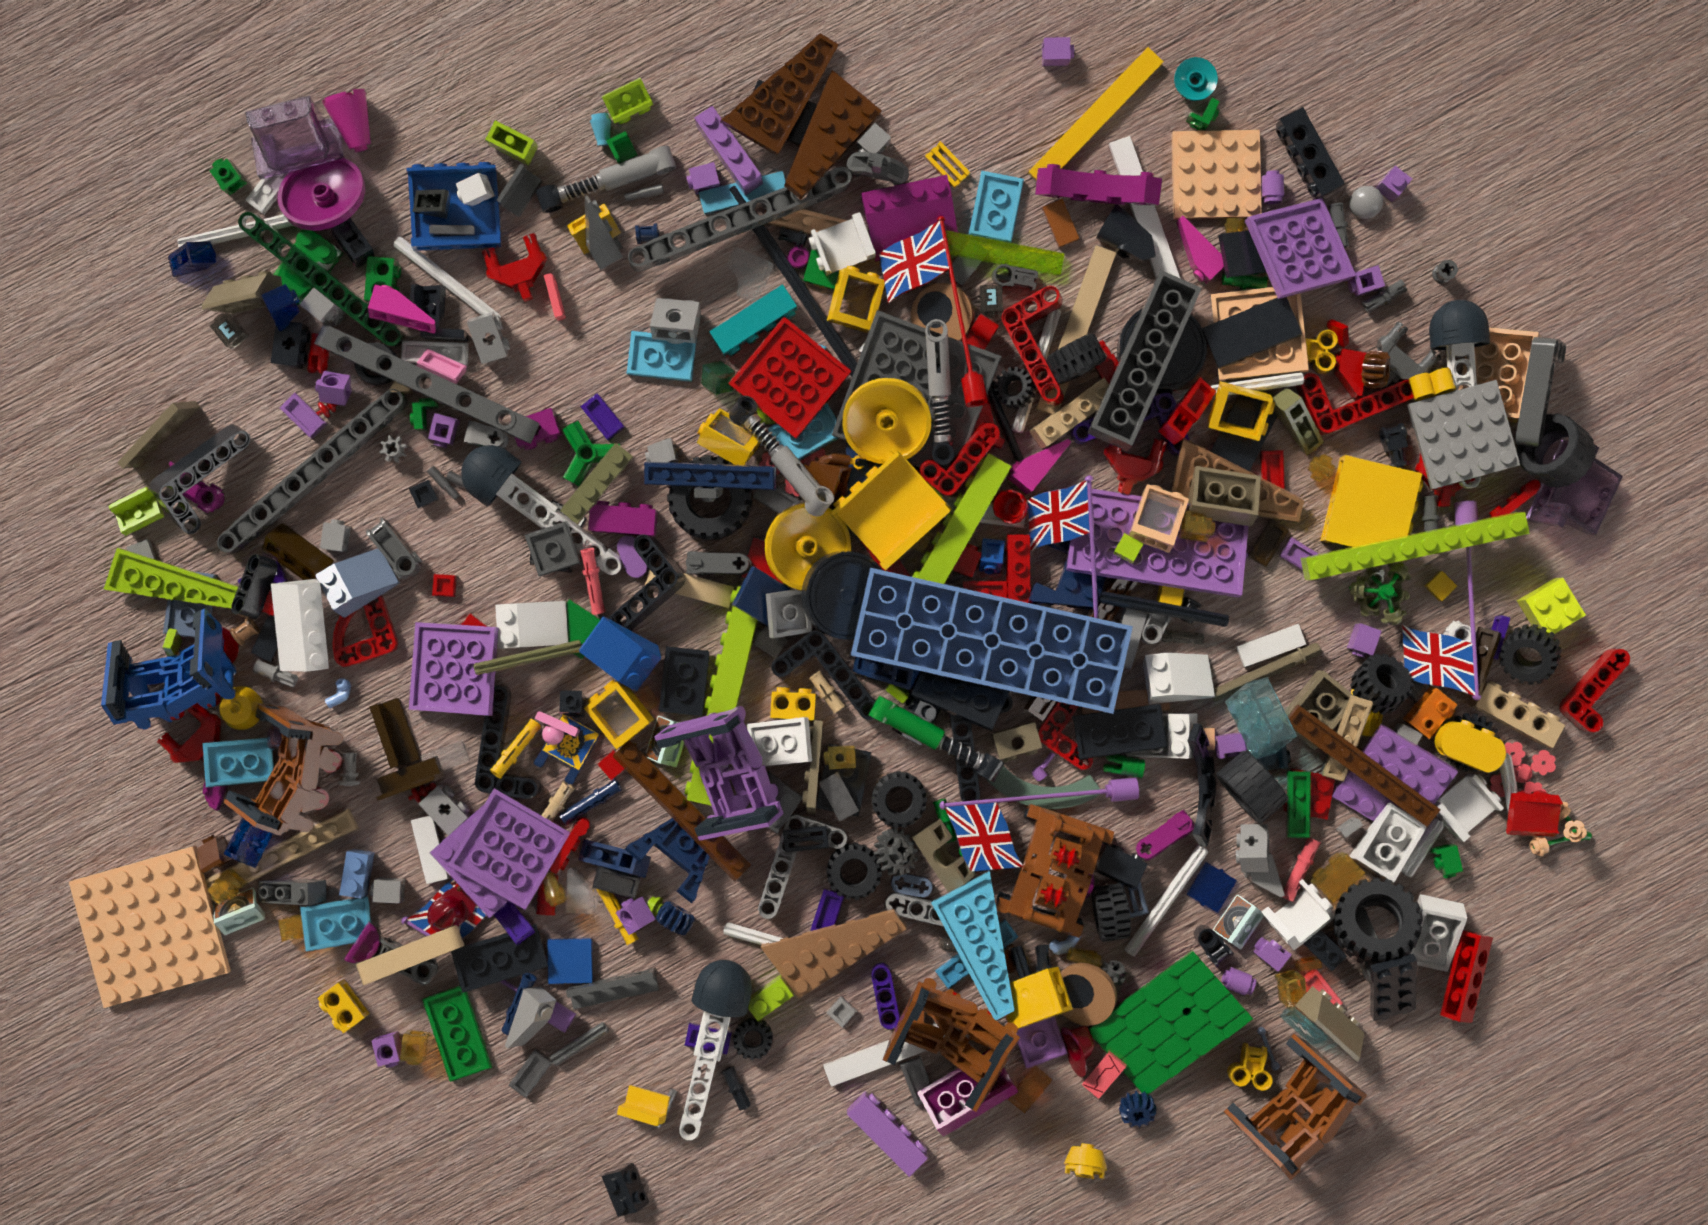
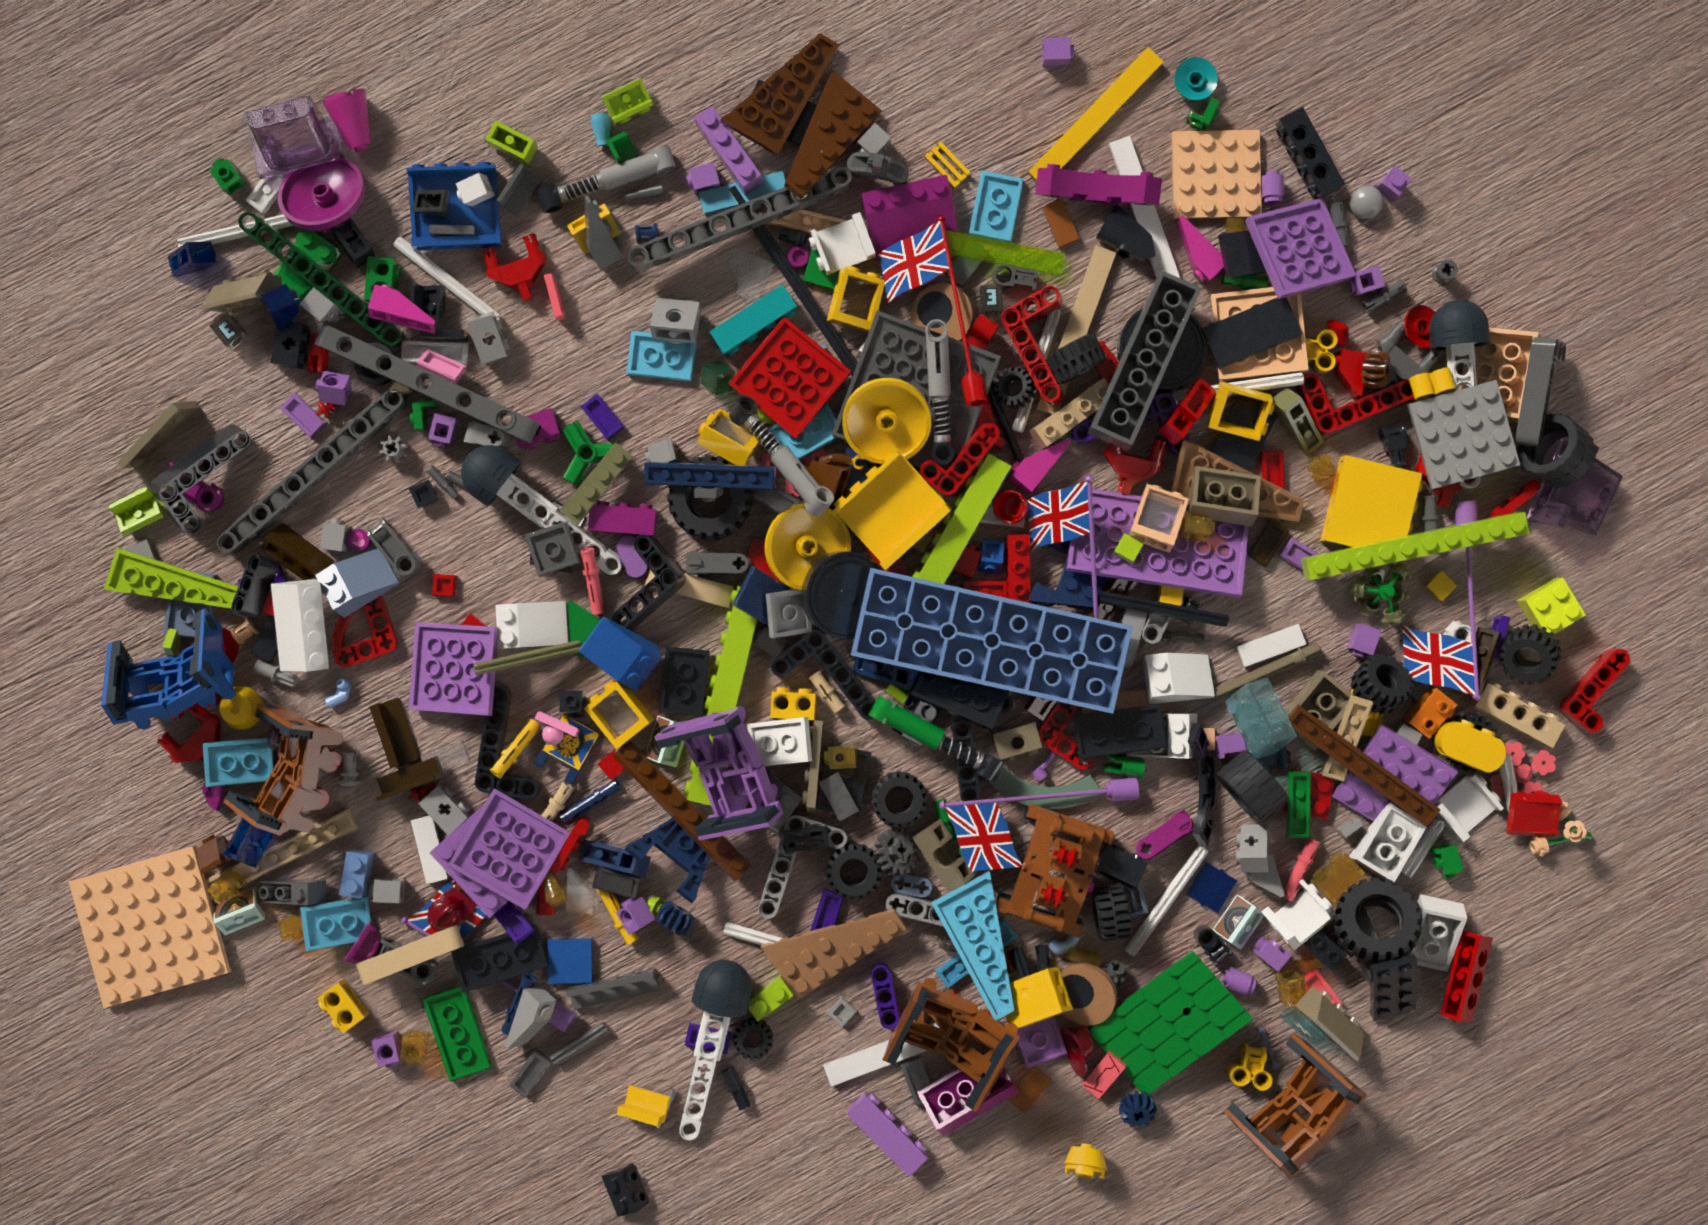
none -> magenta tile [347,529,371,551]
none -> red dish [1404,305,1435,348]

